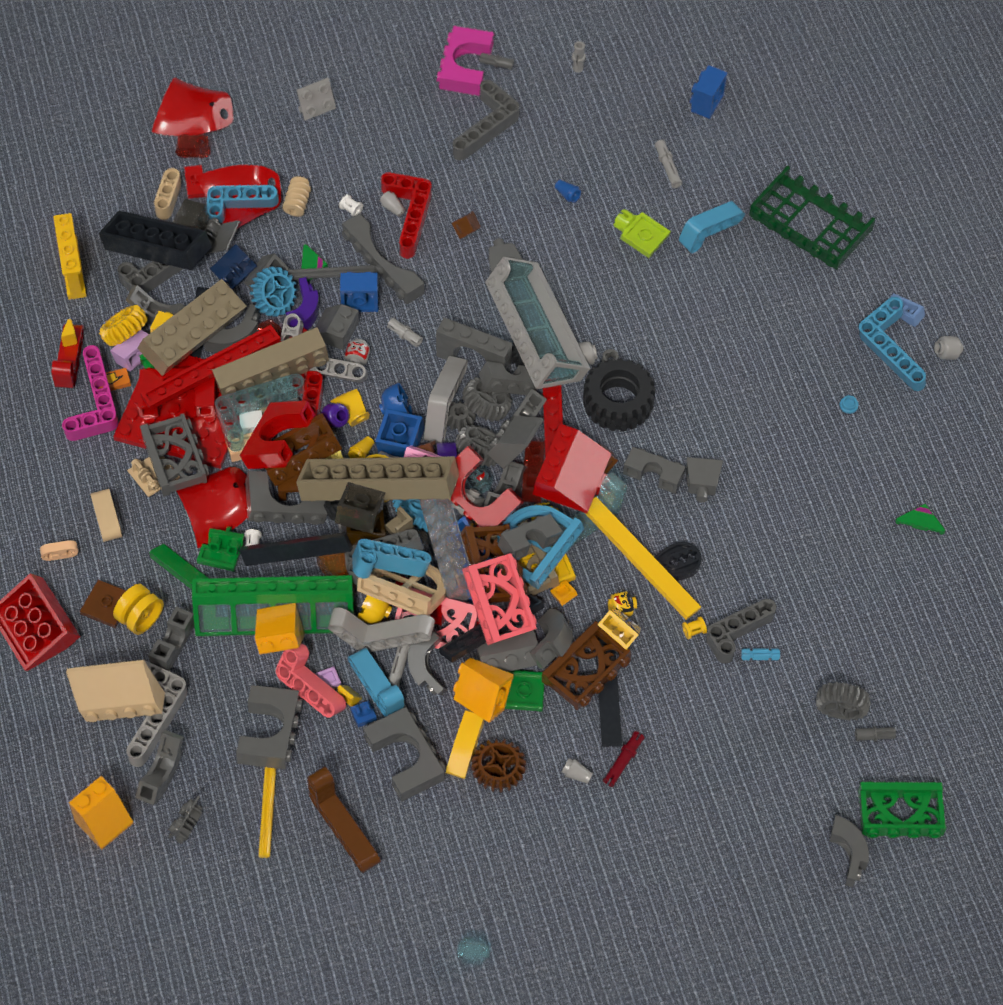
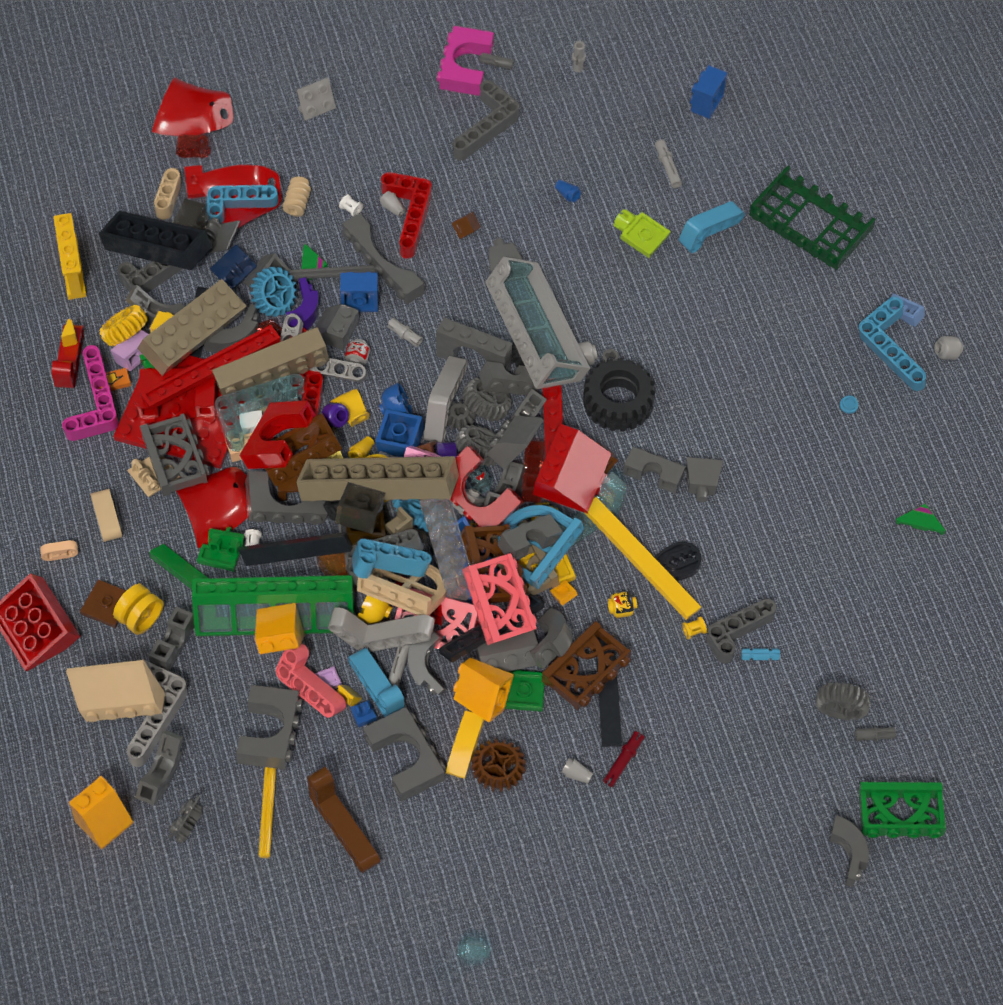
yellow torso [598,610,640,649] -> none

